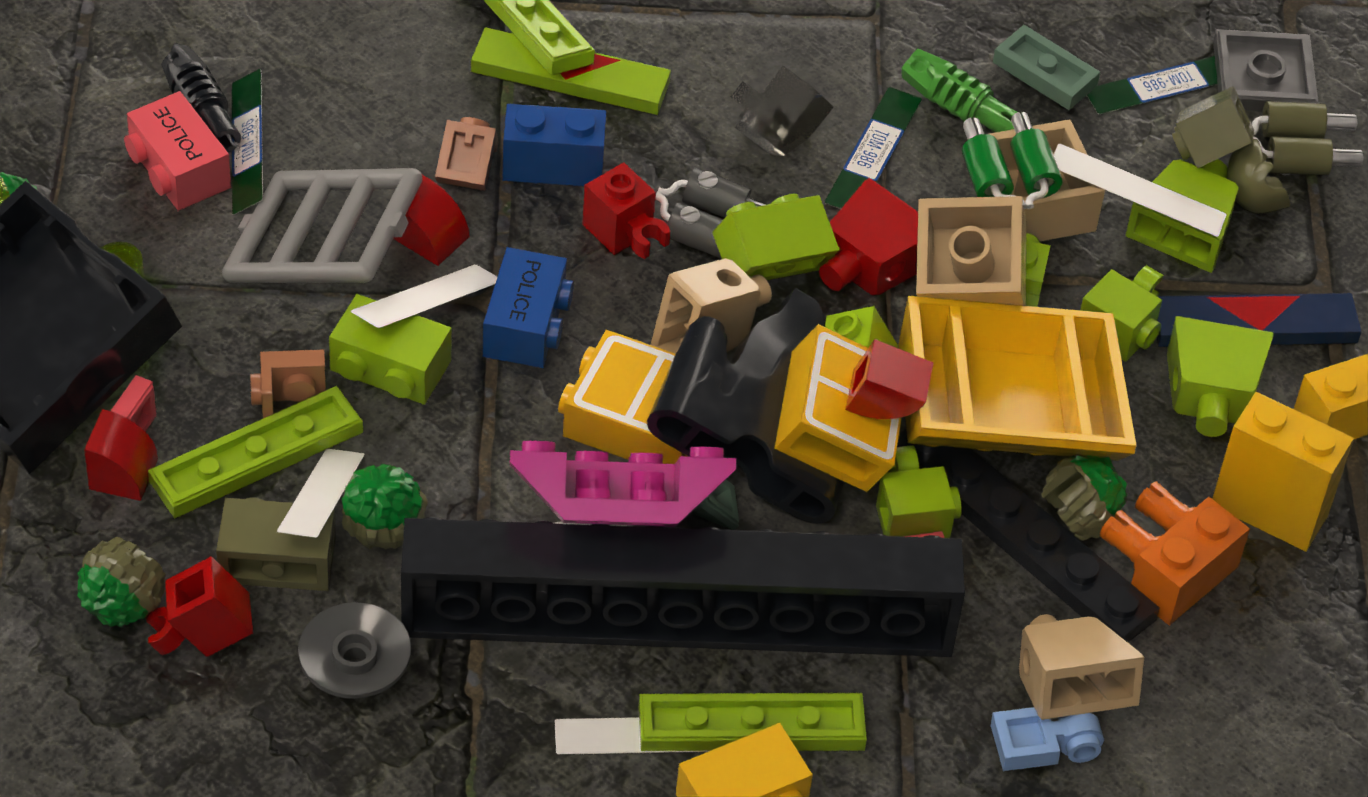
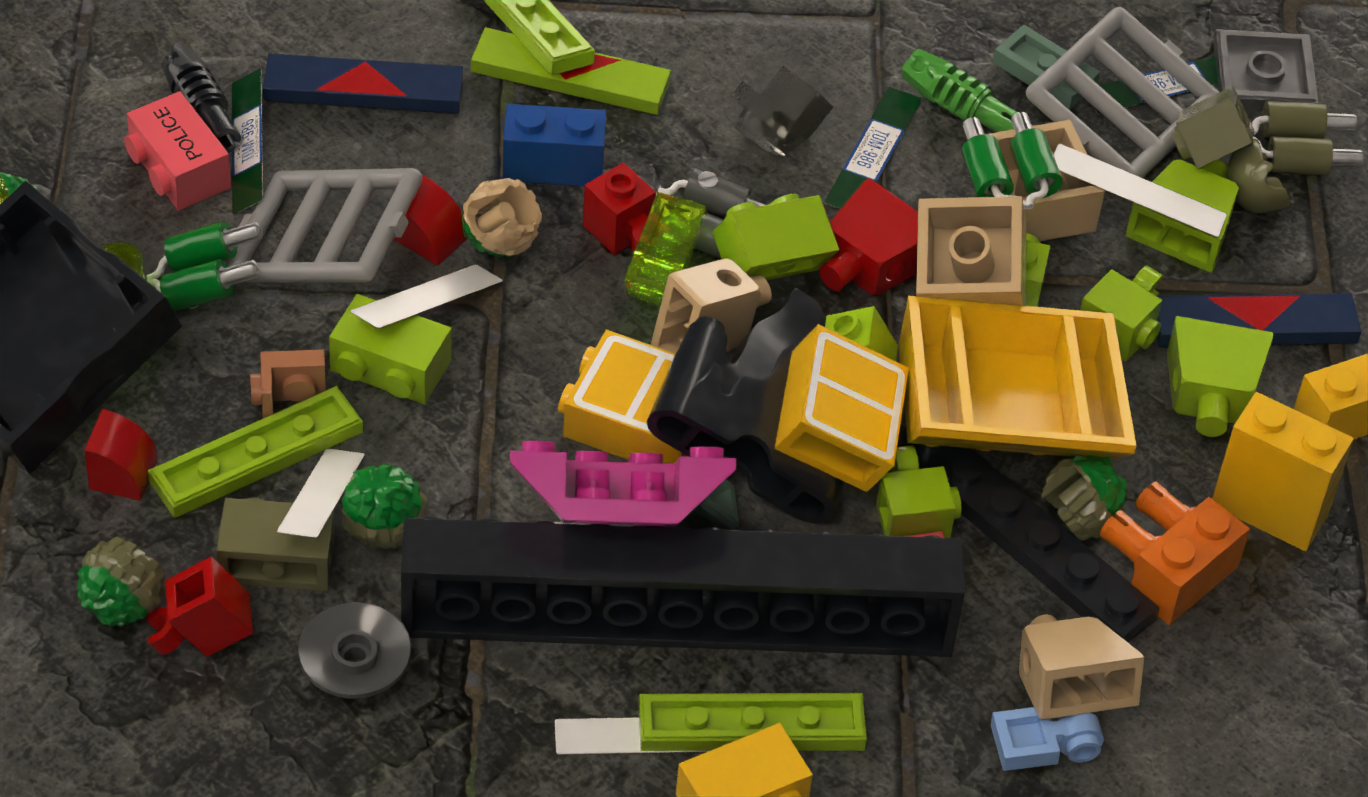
coral tile [111,375,156,432] -> none
nougat bracket [435,117,499,191] -> none
blue brick [483,247,574,368] -> none
red brick [845,339,933,419] -> none
none -> green piece [147,221,263,312]
none -> dark blue tile [263,53,463,113]
none -> tan piece [461,178,542,258]
none -> clear neon green plate [624,192,707,306]
none -> light grey bar [1026,7,1219,178]

